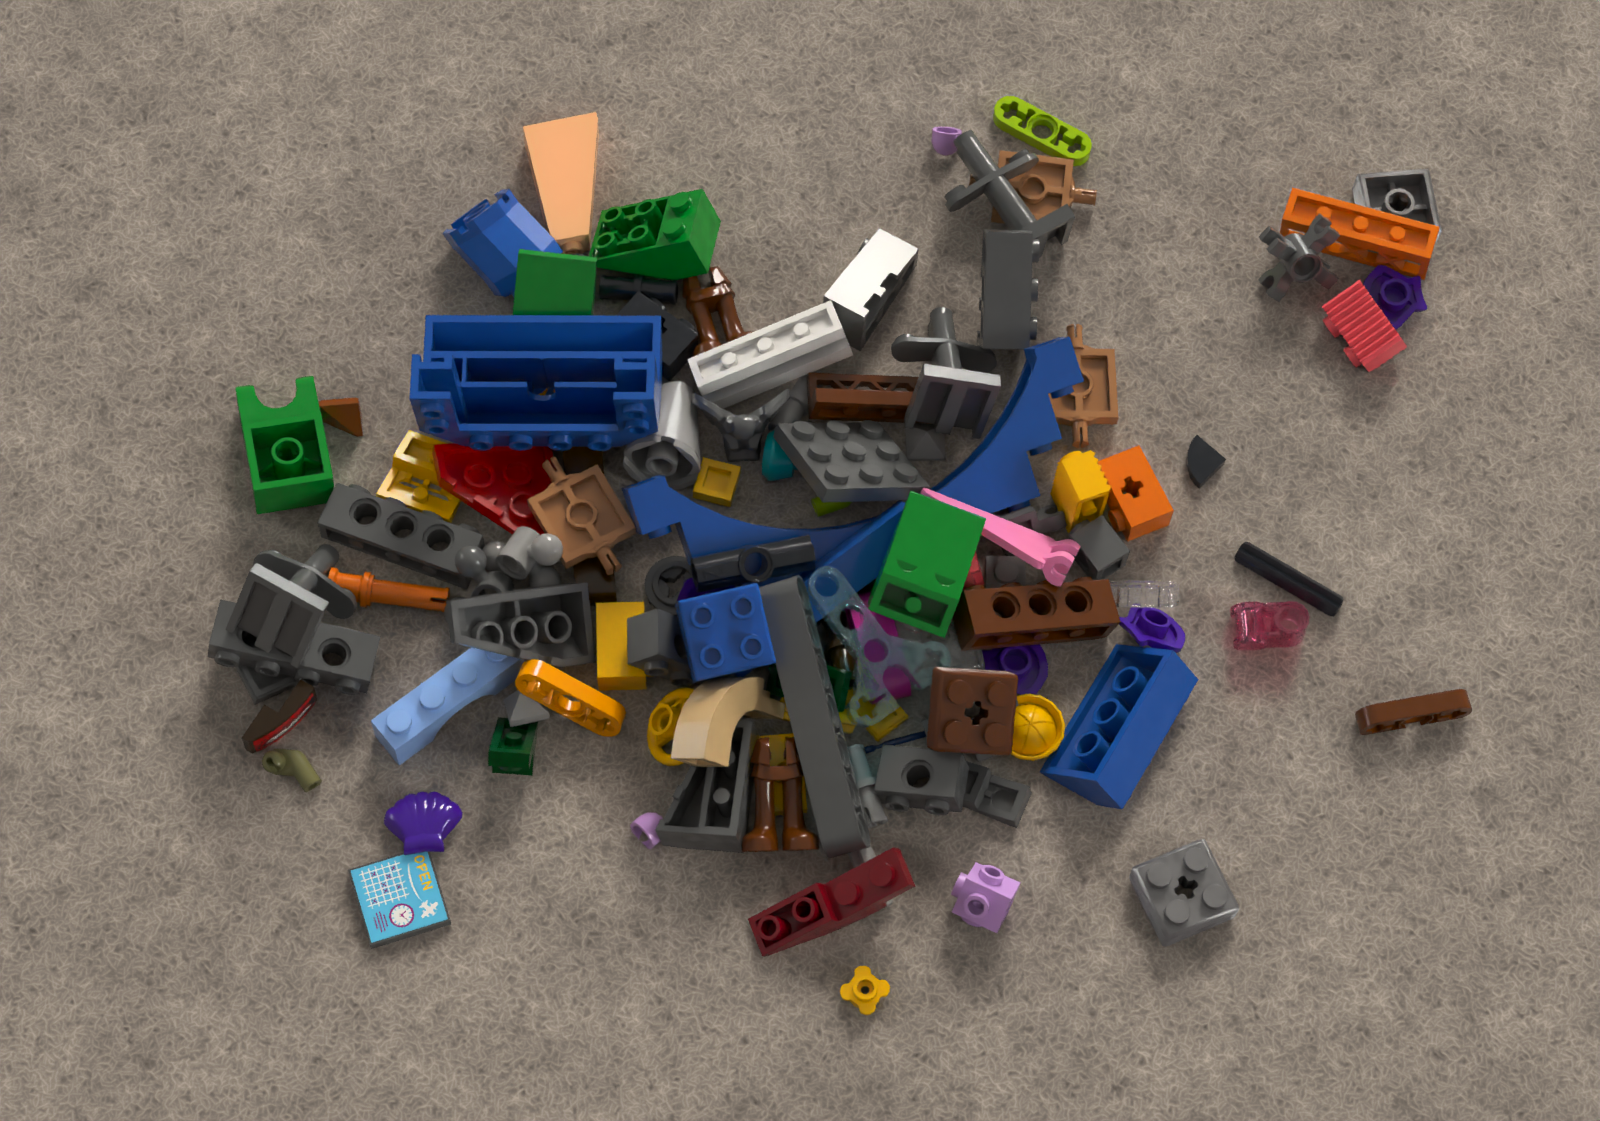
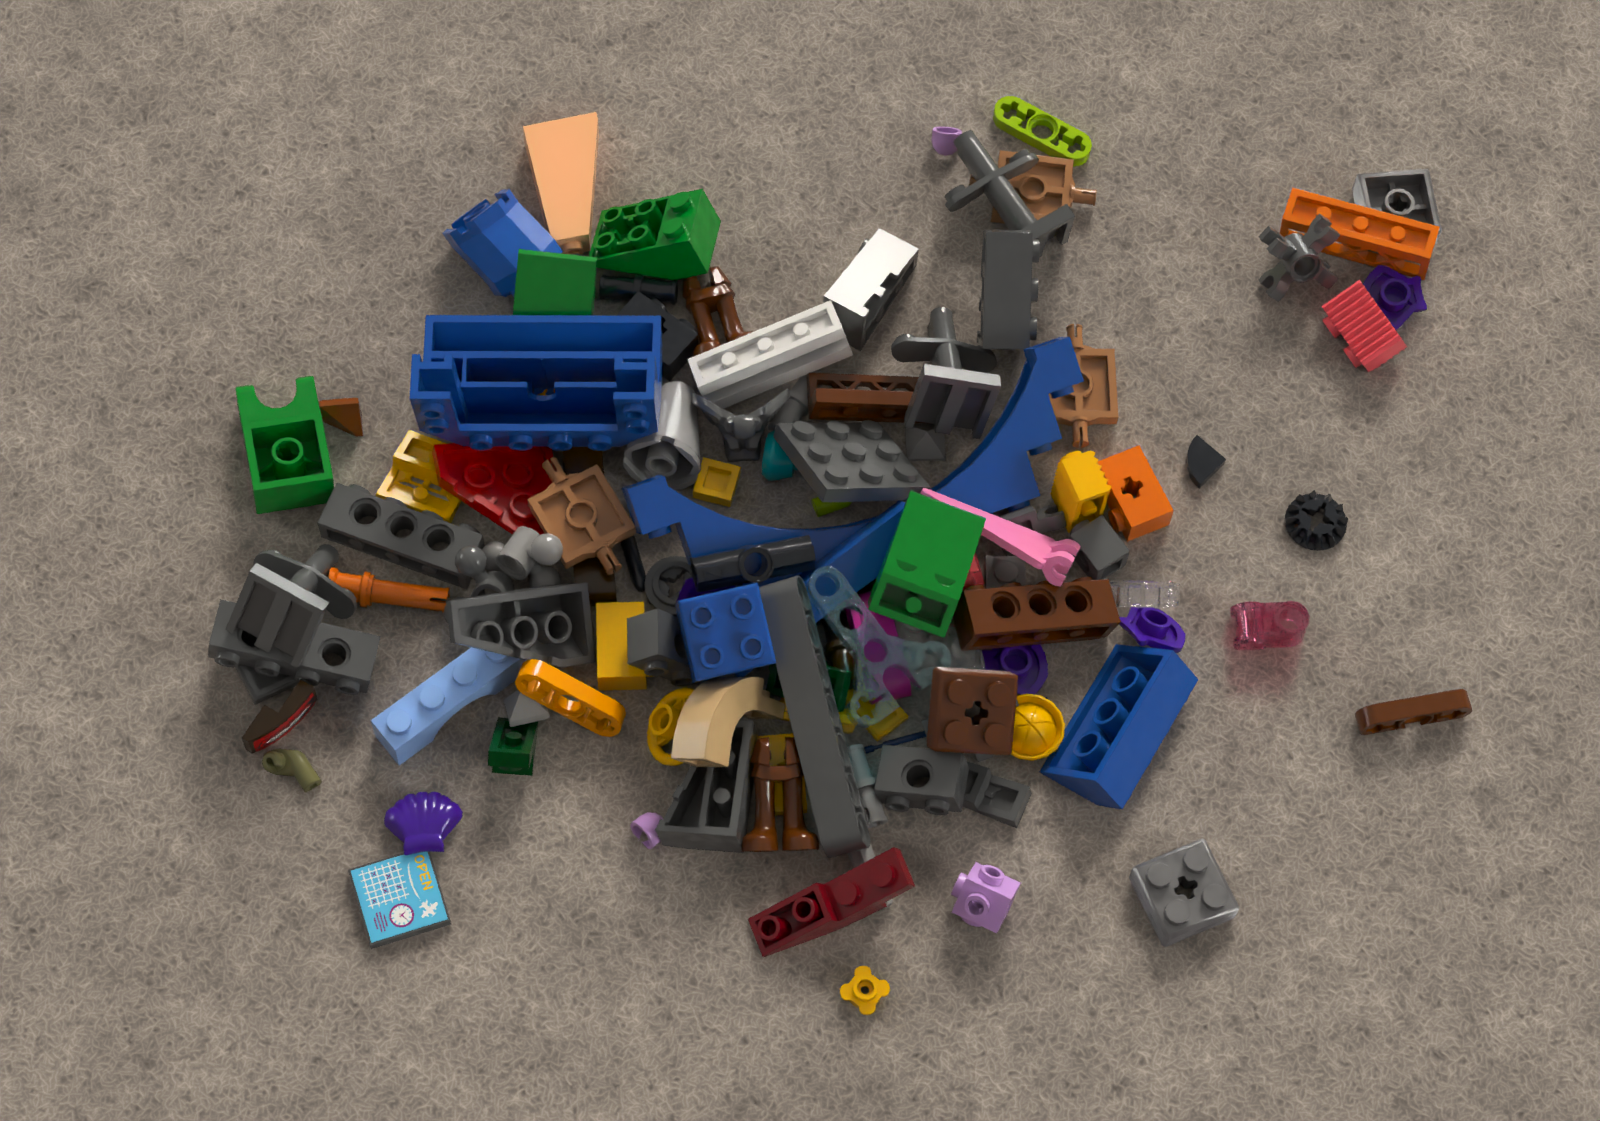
black axle [1235,541,1344,617] -> none
none -> black piece [621,513,646,592]
none -> black gear [1285,490,1348,551]

